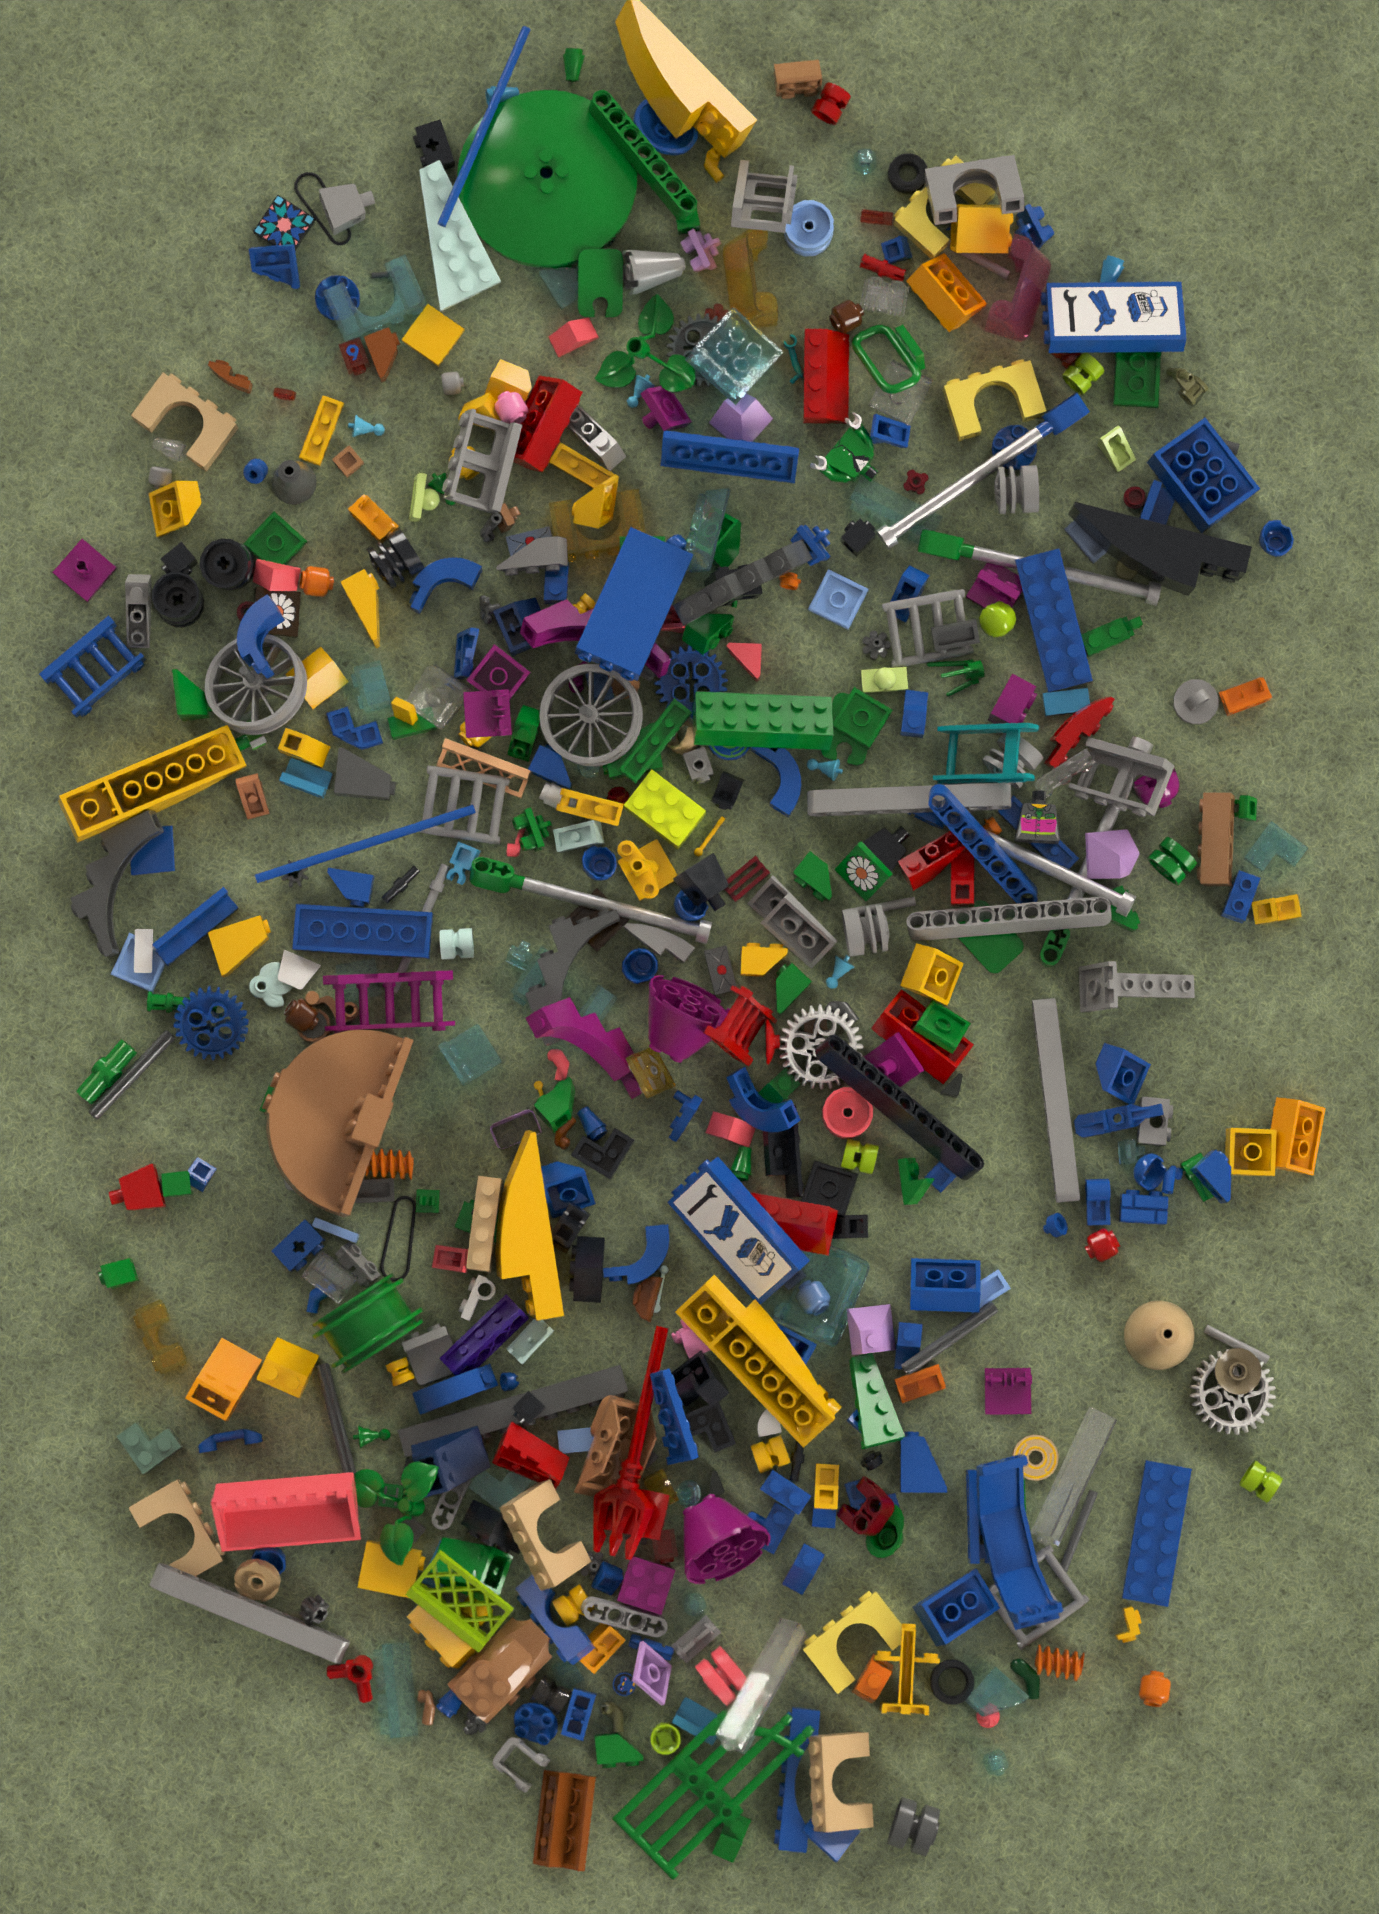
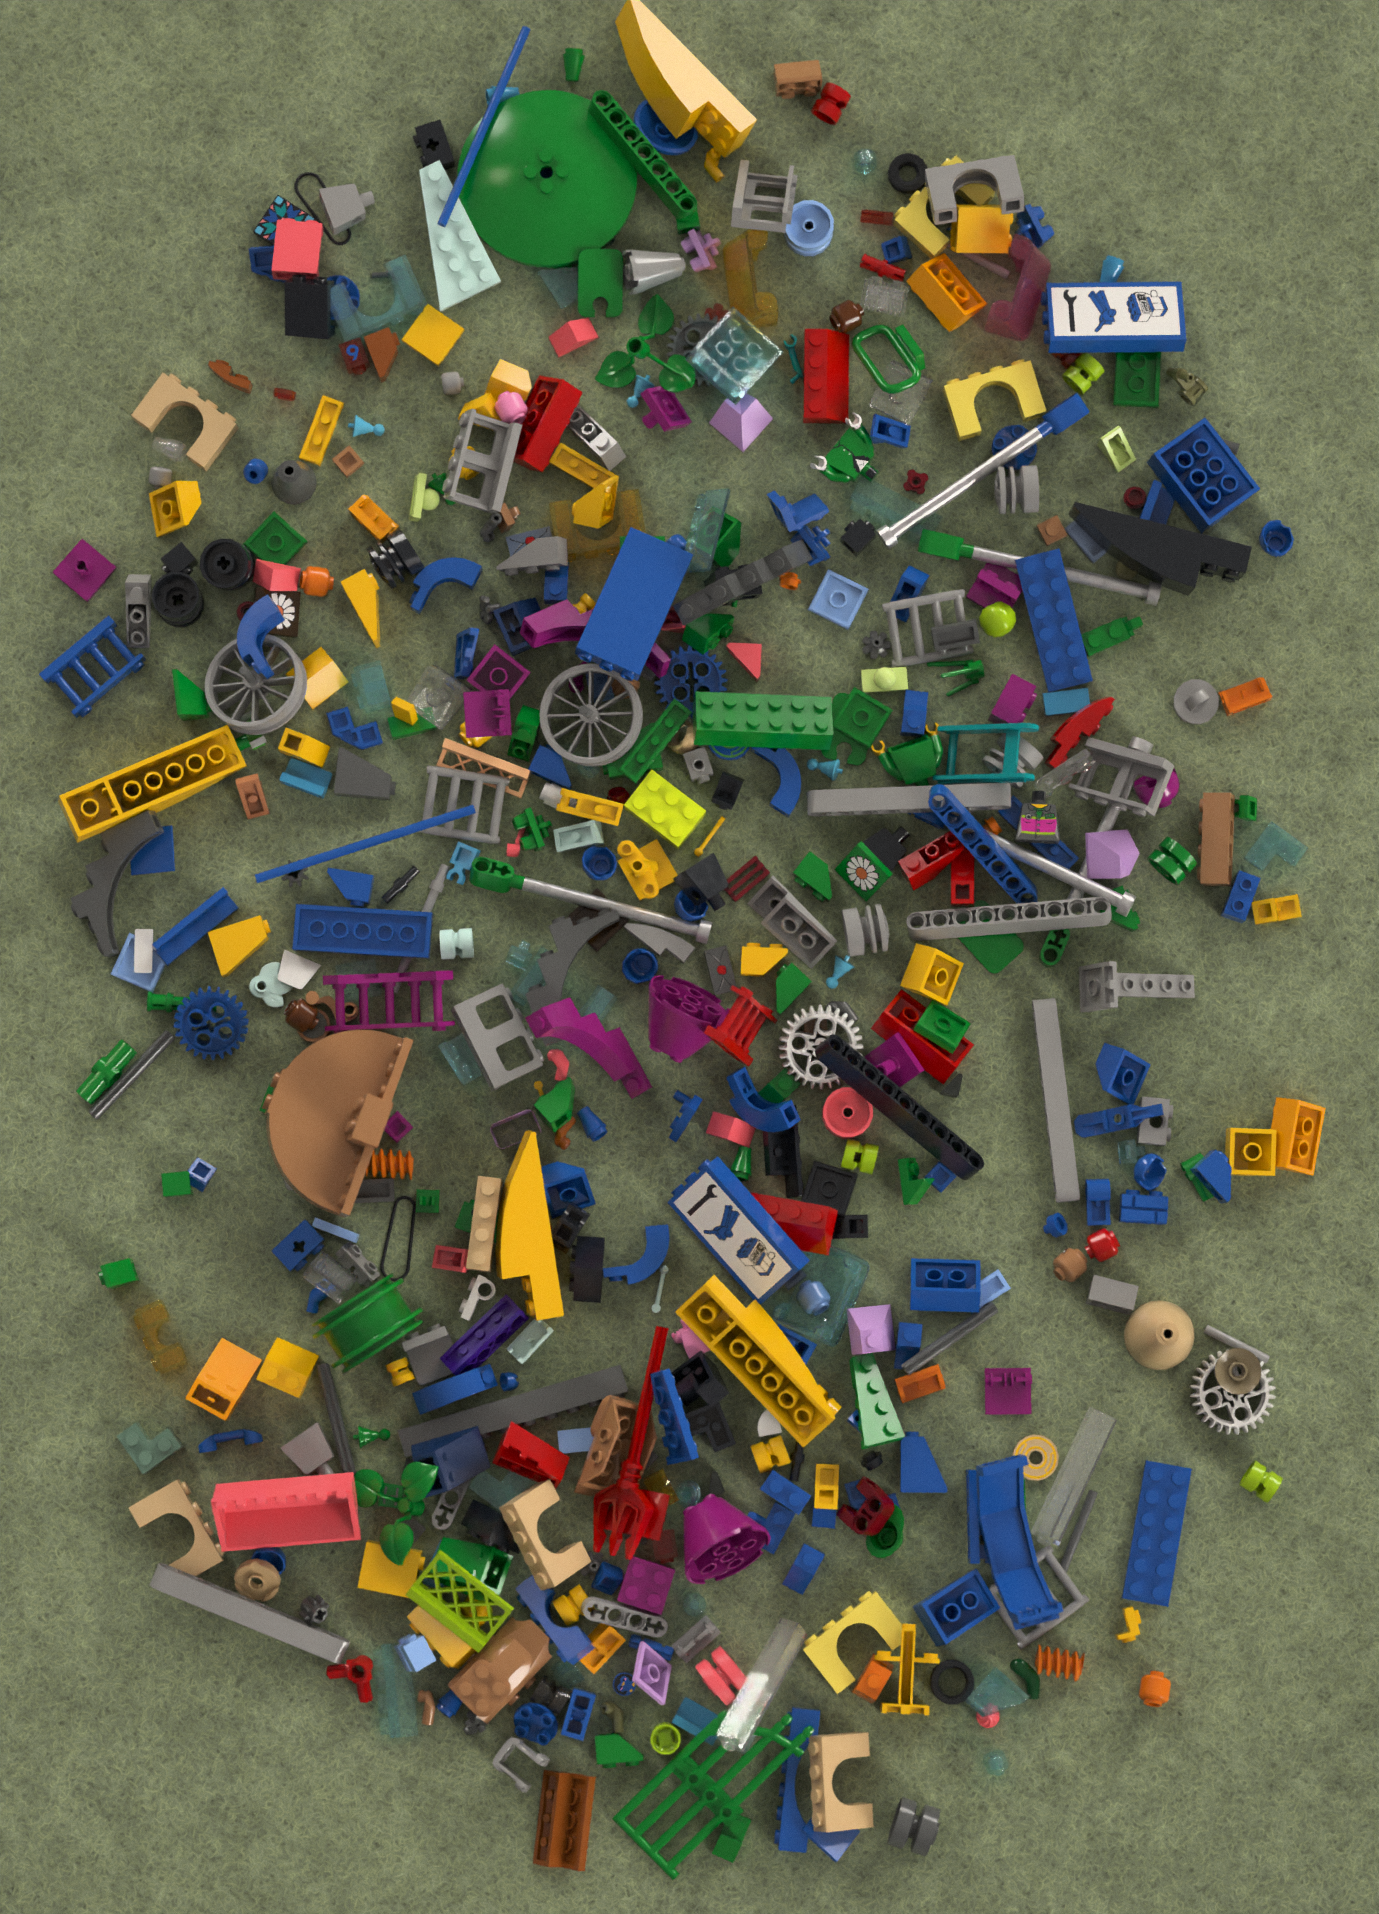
red torso [109,1163,166,1211] -> none
black brick [513,1391,546,1424] -> none
black brick [571,1128,635,1180] -> none
clear yellow piece [625,1048,676,1099] -> none
dark orange tile [633,1277,663,1322] -> none
blue plate [660,431,799,483] -> none
red dish [765,1019,780,1065] -> none
light grey bar [857,897,916,916] -> none
blue arm [1162,1166,1183,1194] -> none
none -> coral panel [272,218,323,280]
none -> light grey torso [281,1422,335,1475]
none -> black panel [285,274,335,339]
none -> magenta tile [384,1111,414,1143]
none -> light blue brick [394,1634,436,1672]
none -> light grey window [451,983,544,1092]
none -> blue bracket [767,490,829,532]
none -> green torso [871,723,943,786]
none -> medium nougat plate [1036,515,1067,546]
none -> medium nougat head [1053,1248,1088,1282]
none -> light grey hinge [1085,1275,1139,1315]

